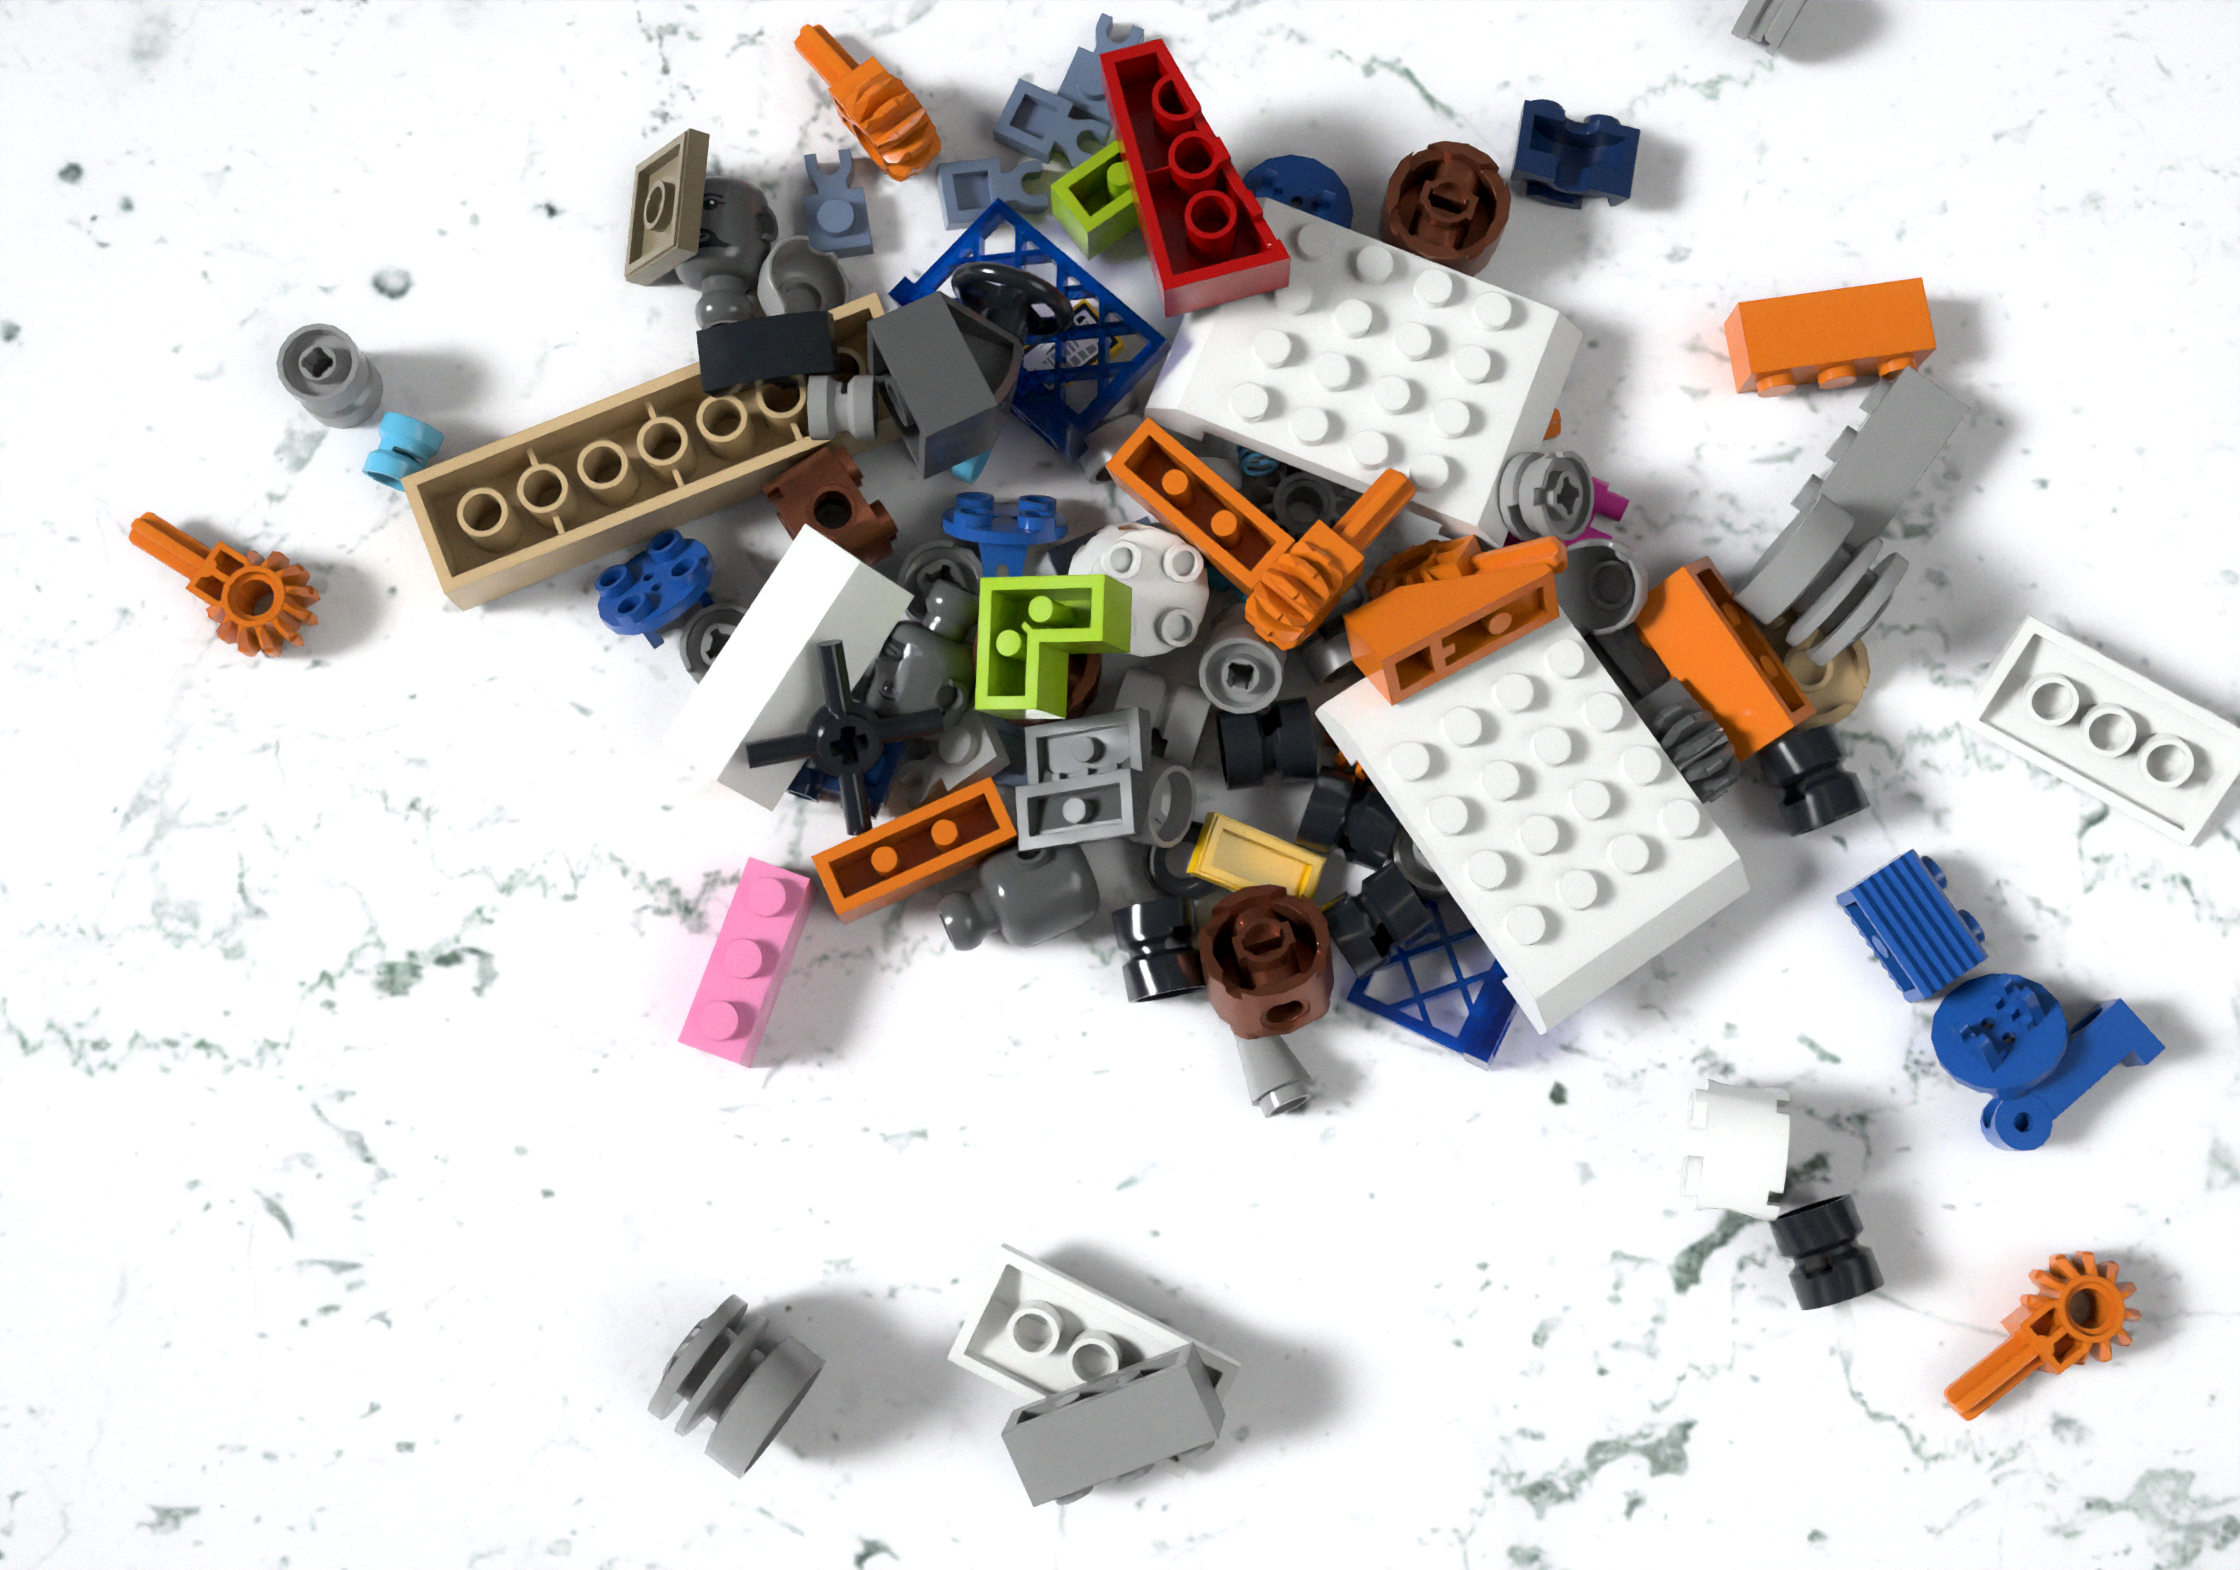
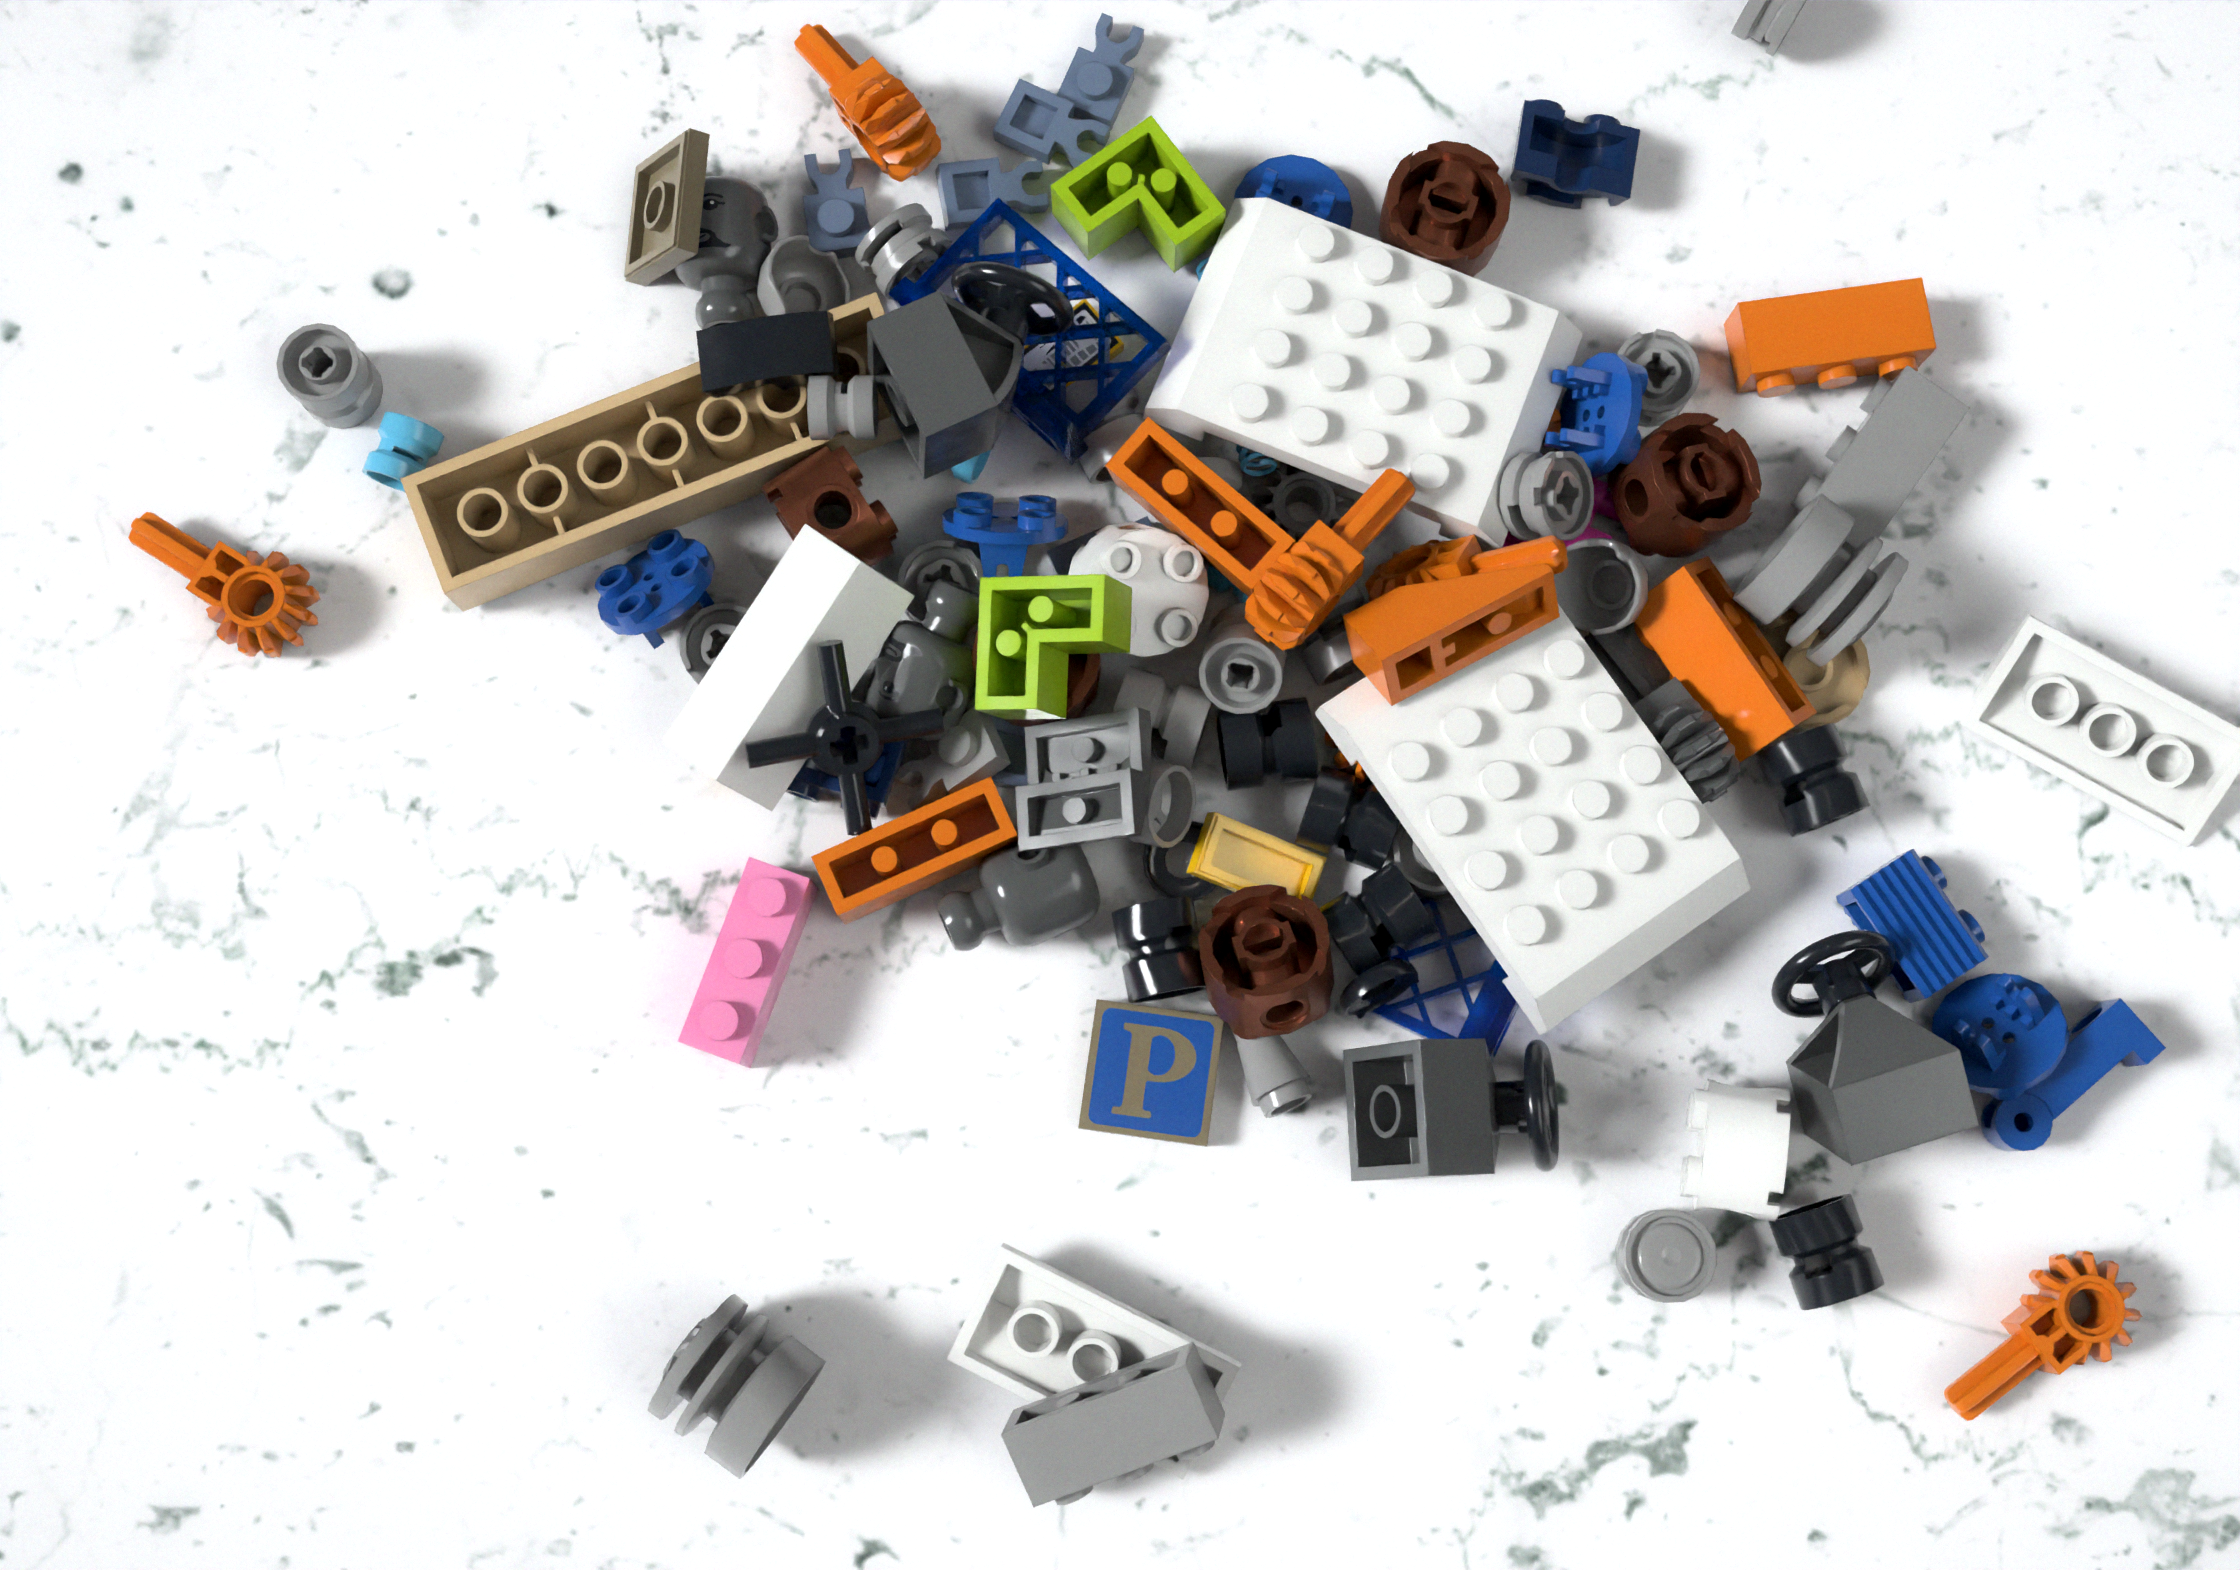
red wedge [1099,38,1291,318] -> none
none -> light grey wheel [855,203,954,300]
none -> tile [1078,999,1224,1147]
none -> black piece [1340,957,1419,1019]
none -> dark grey piece [1343,1038,1559,1181]
none -> blue plate [1544,352,1648,478]
none -> copper brick [1607,413,1762,558]
none -> light grey wheel [1615,1210,1717,1303]
none -> light grey wheel [1616,329,1701,428]
none -> dark grey piece [1771,930,1979,1166]

